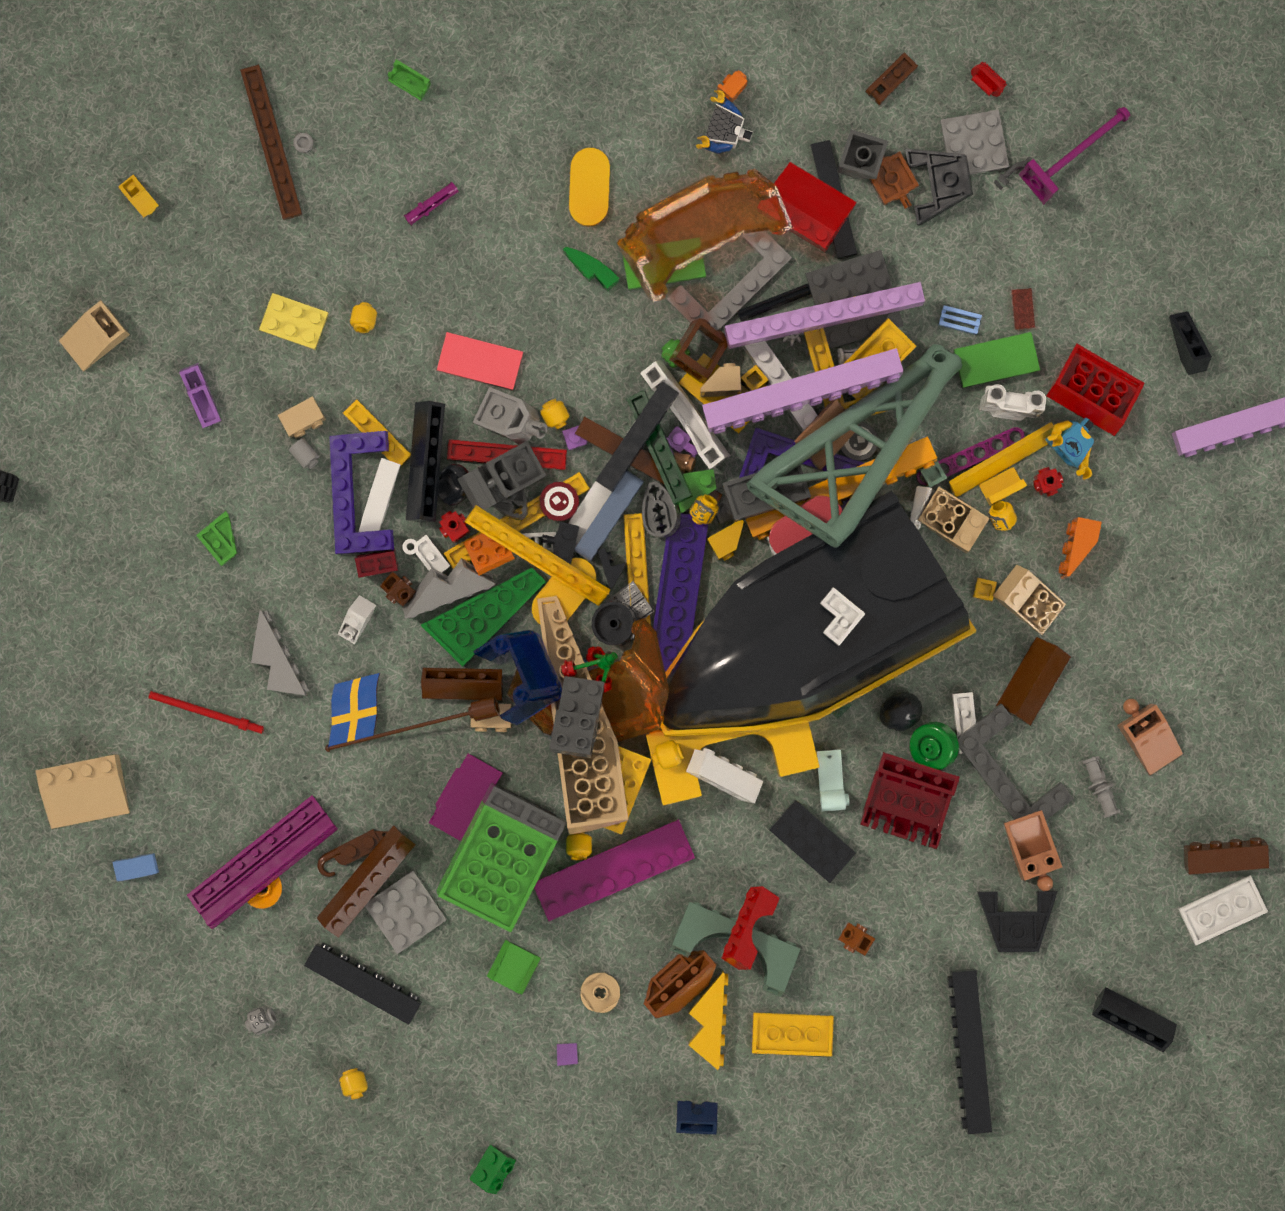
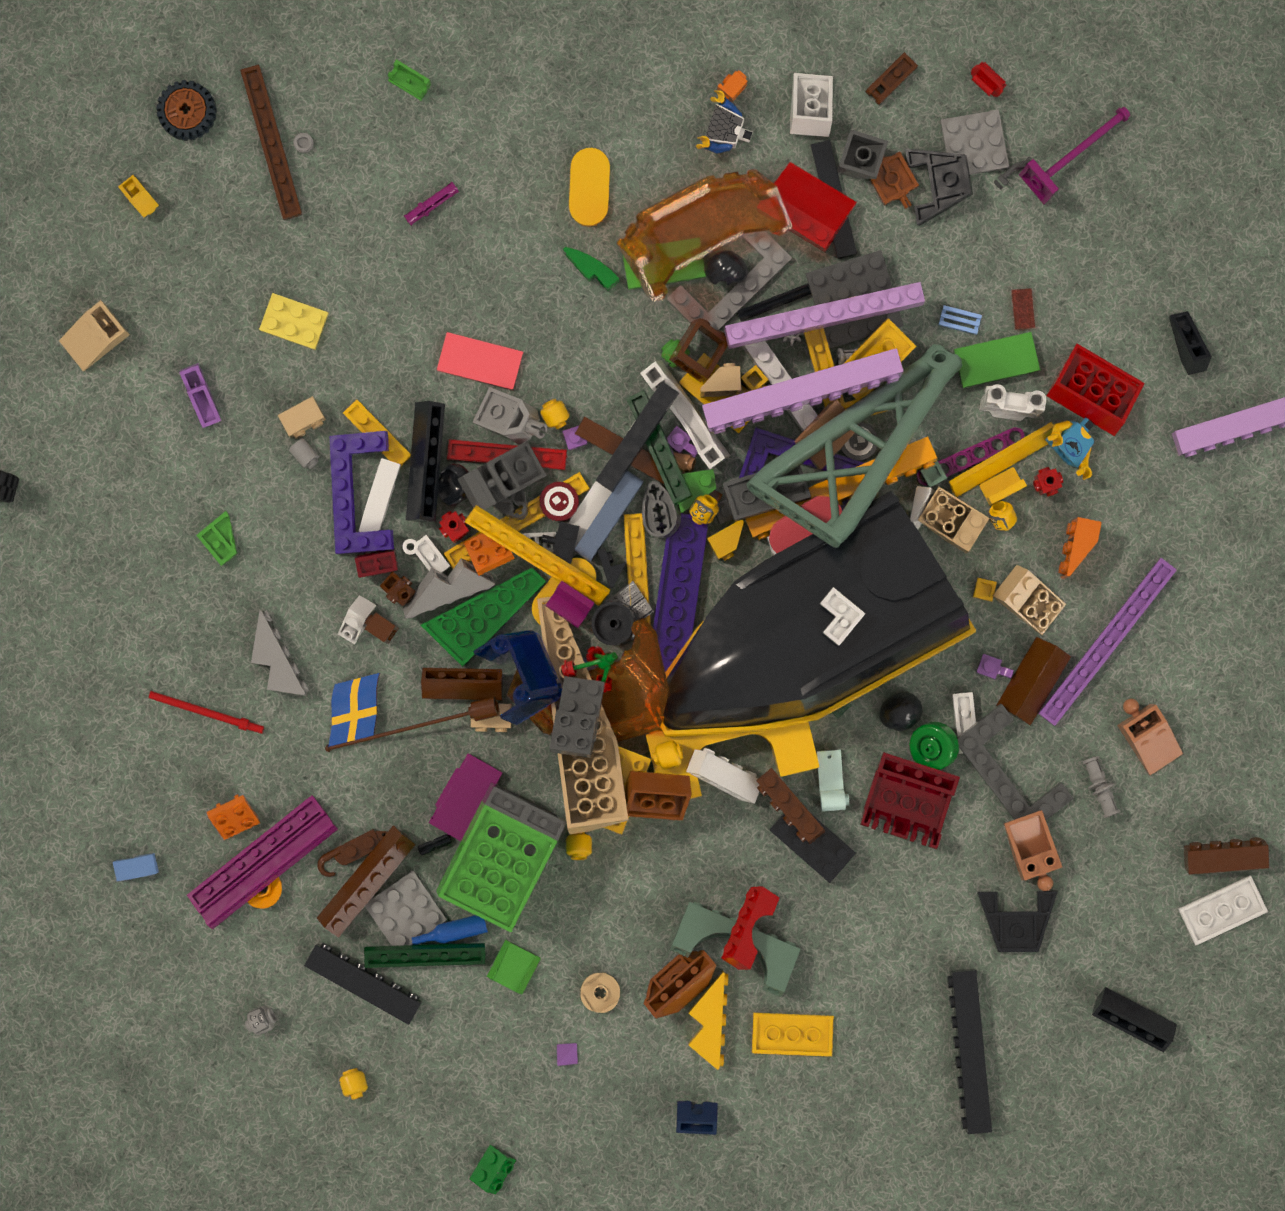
tan slope [36,755,130,829] -> none
yellow head [350,302,377,333] -> none
magenta plate [534,819,695,922] -> none
dark orange brick [838,922,875,956] -> none
none -> wheel [156,80,217,141]
none -> orange plate [207,794,260,840]
none -> reddish brown brick [364,613,399,644]
none -> dark green plate [364,943,485,968]
none -> blue piece [411,915,488,945]
none -> black piece [417,834,452,855]
none -> magenta panel [545,581,594,628]
none -> dark orange slope [625,771,692,821]
none -> black piece [704,250,748,285]
none -> reddish brown brick [756,768,825,844]
none -> white slope [790,73,833,137]
none -> medium lavender plate [976,654,1014,679]
none -> medium lavender plate [1038,558,1176,726]

